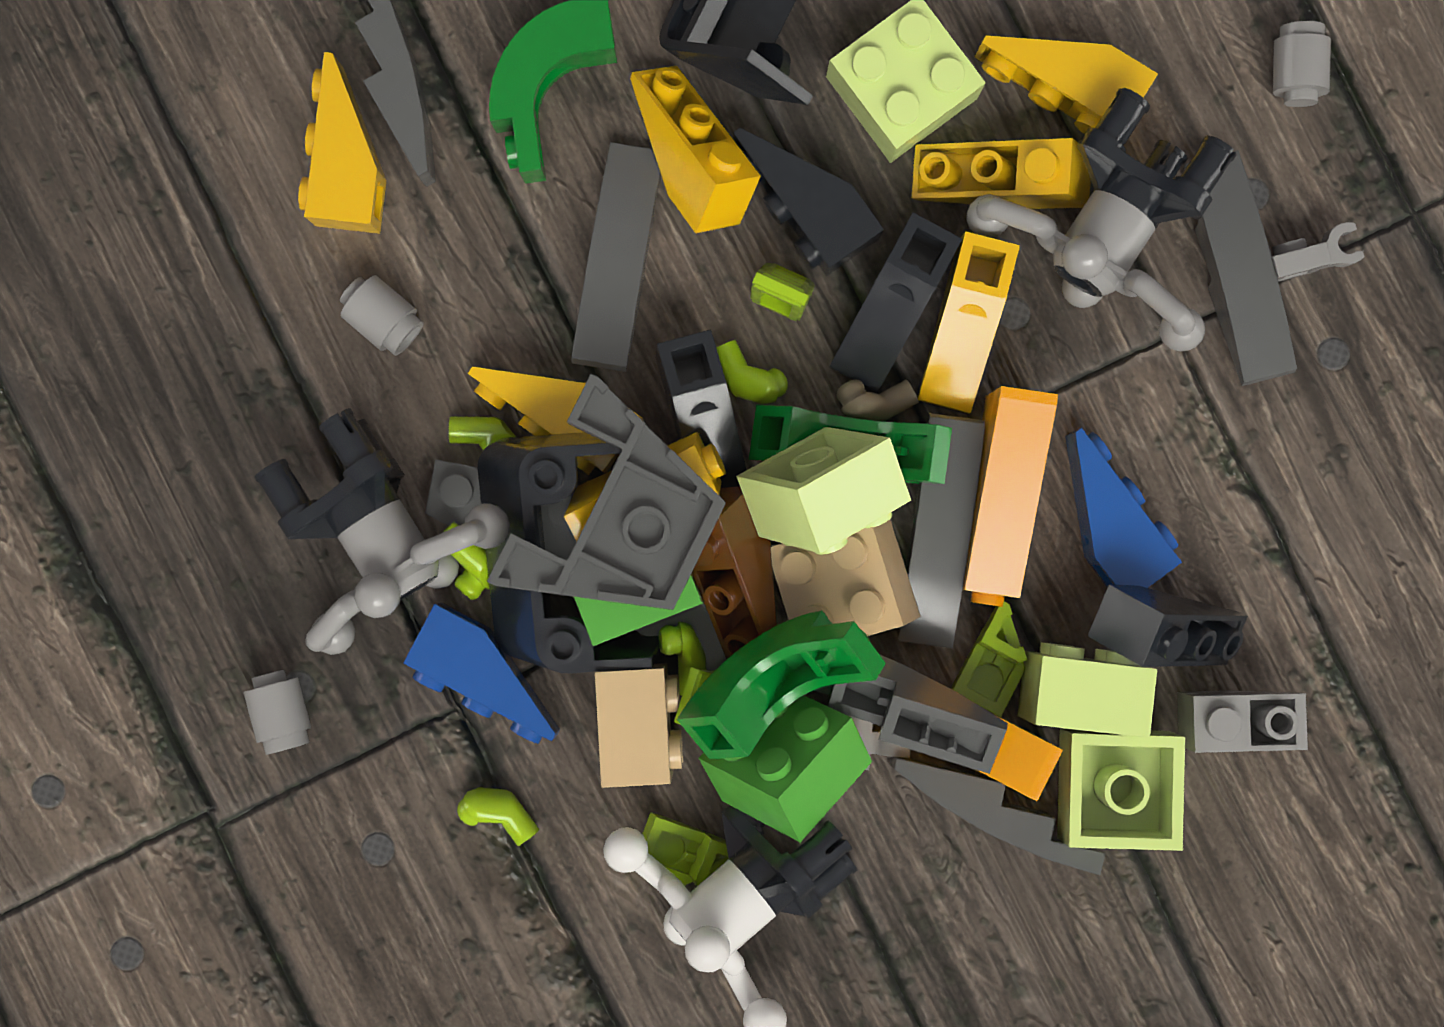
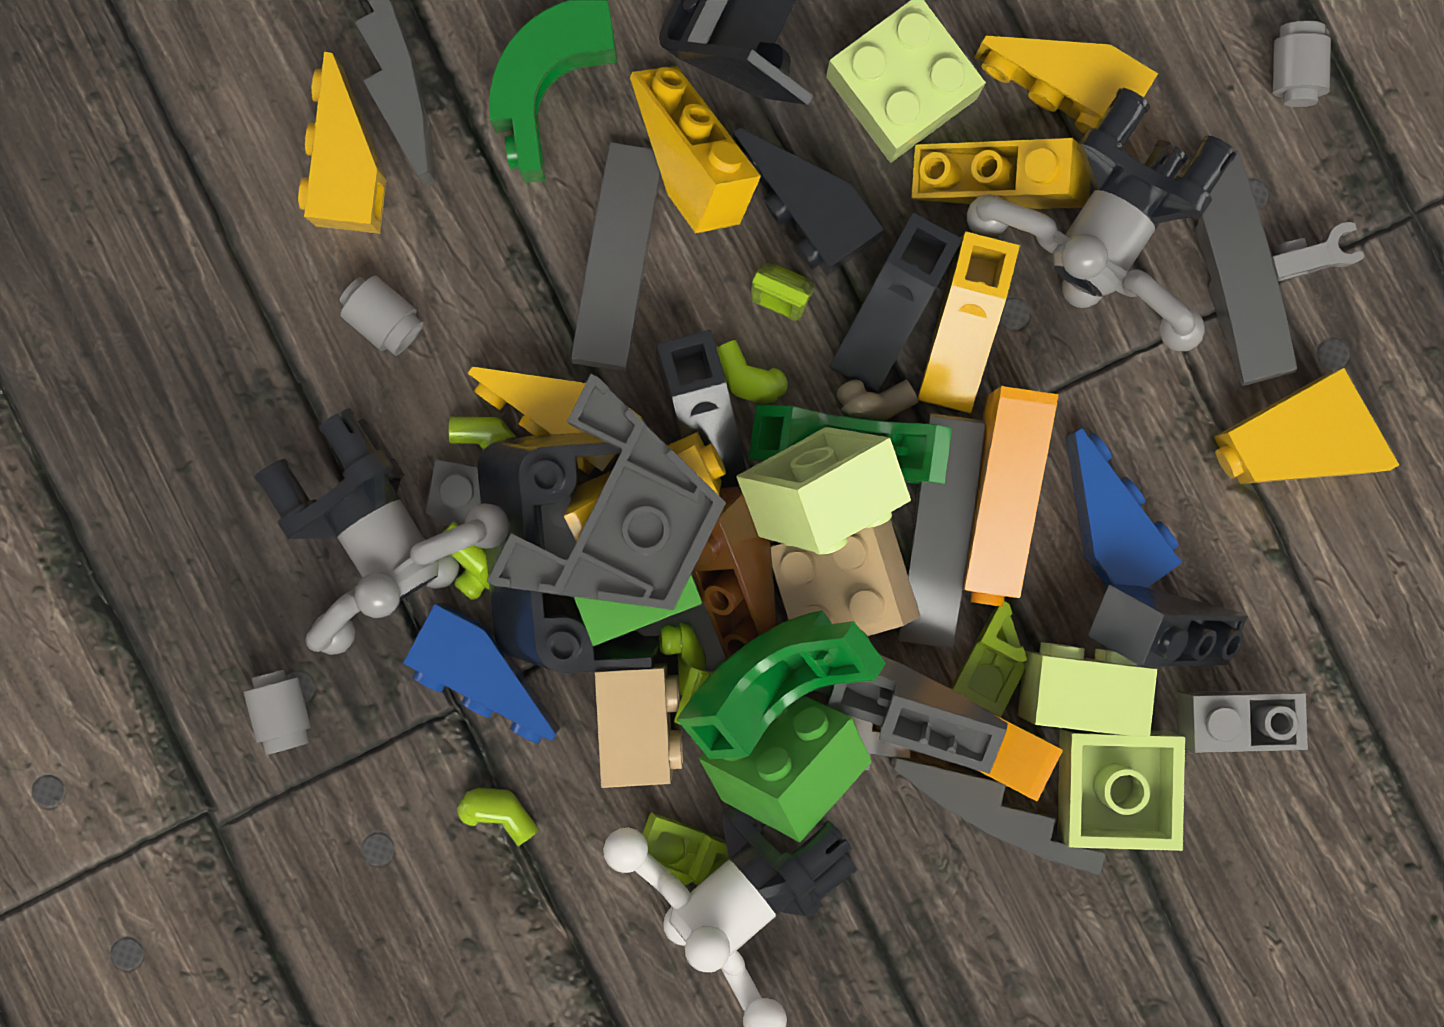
none -> yellow slope [1214,368,1399,484]

